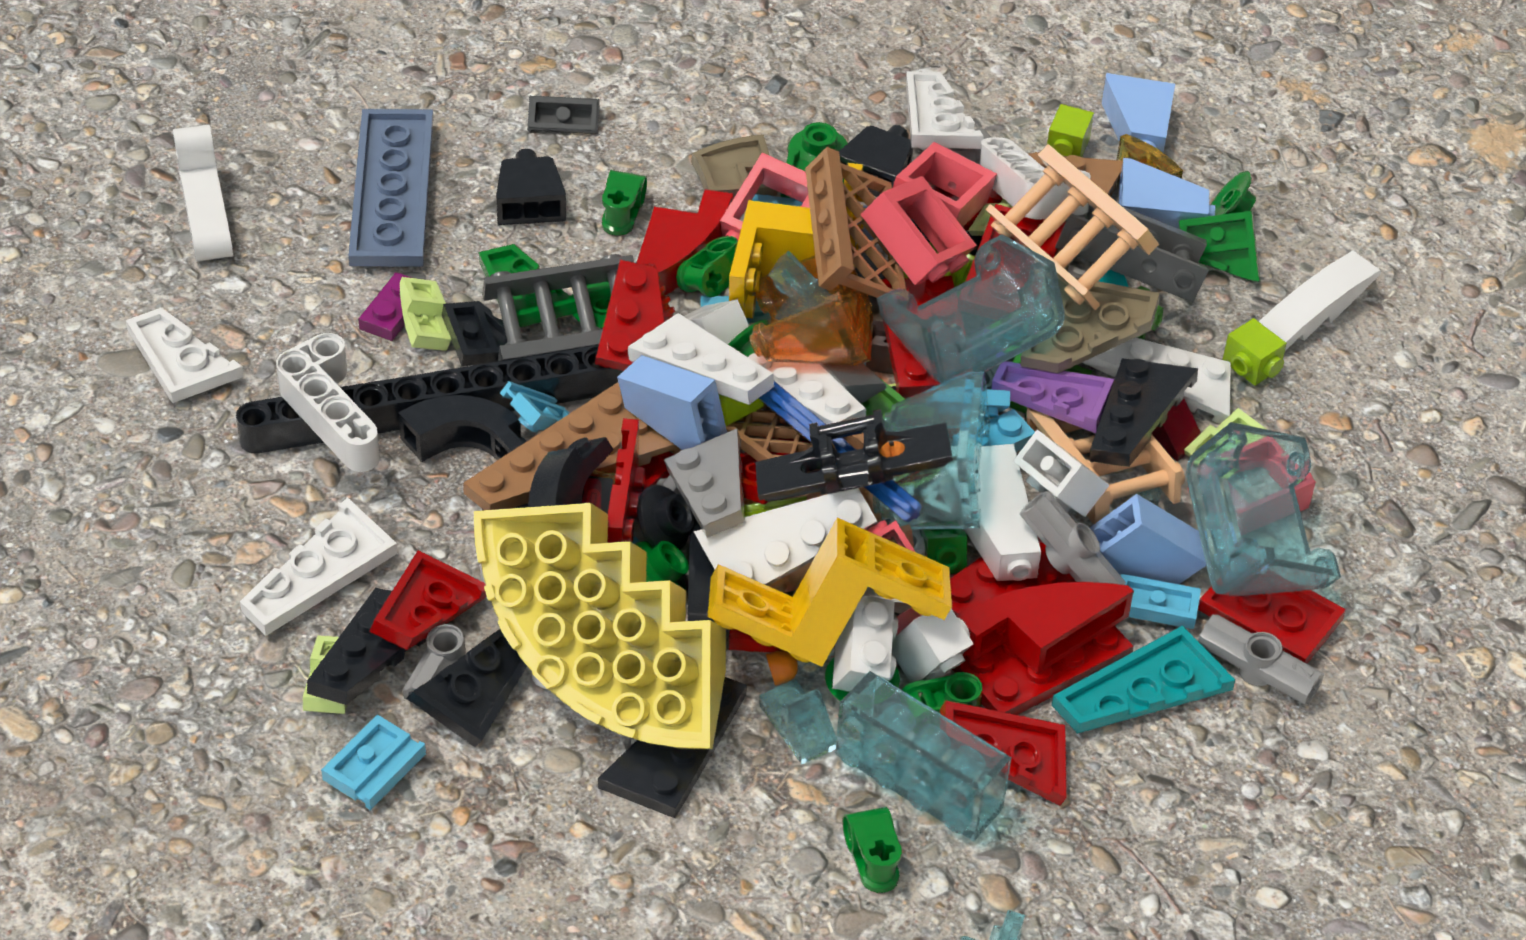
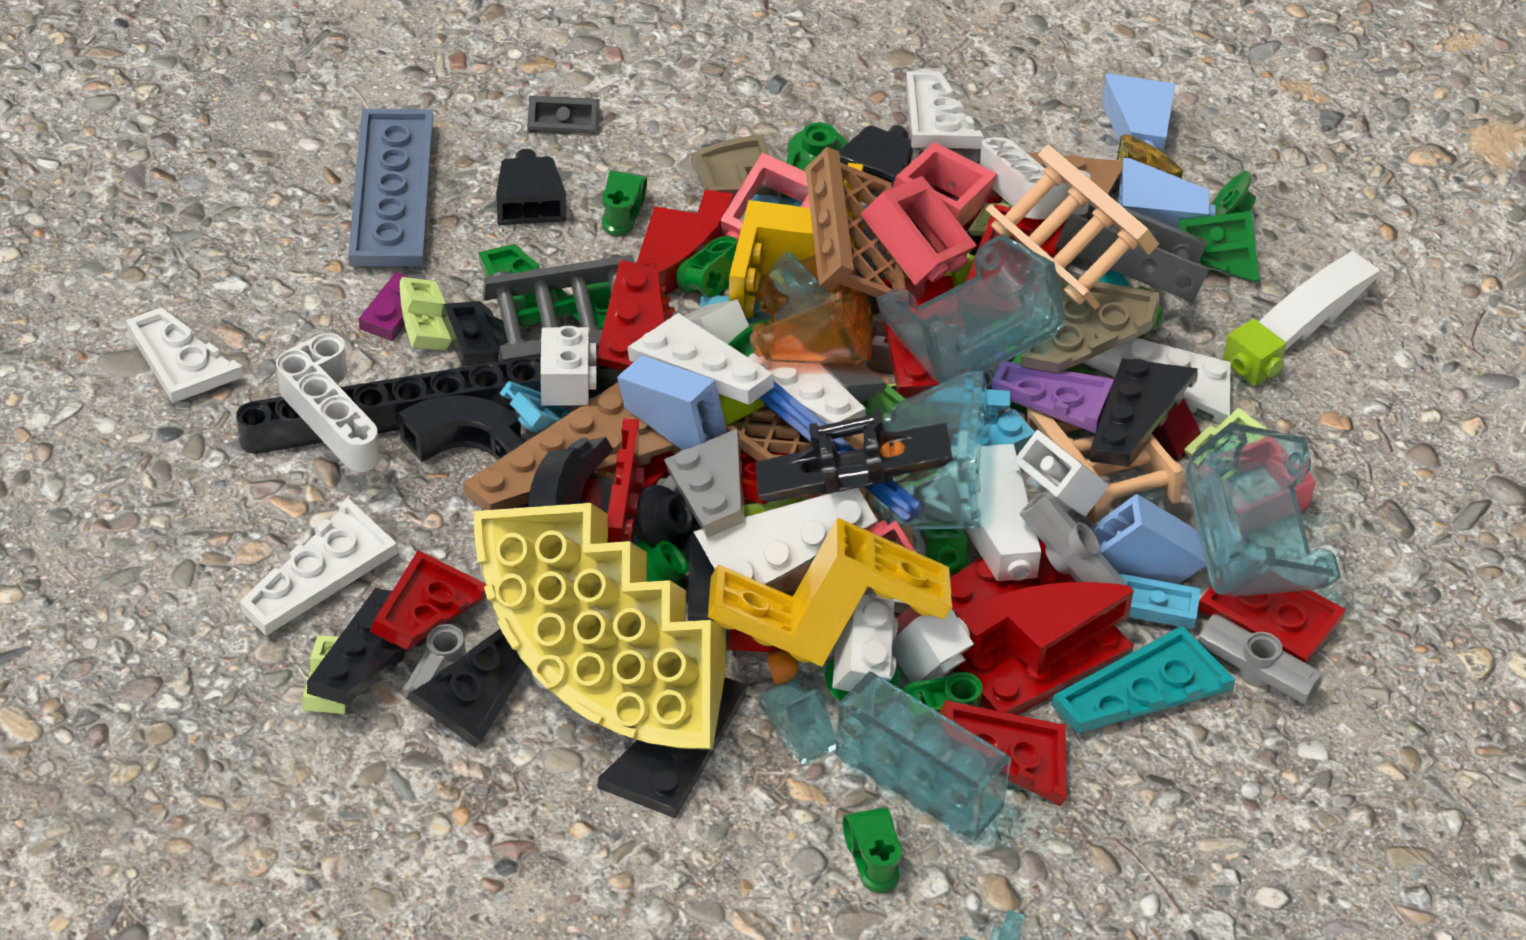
white beam [173,124,233,262] -> none
medium azure plate [321,714,426,810] -> none
lime brick [1047,104,1094,157] -> none
none -> white brick [541,326,596,406]

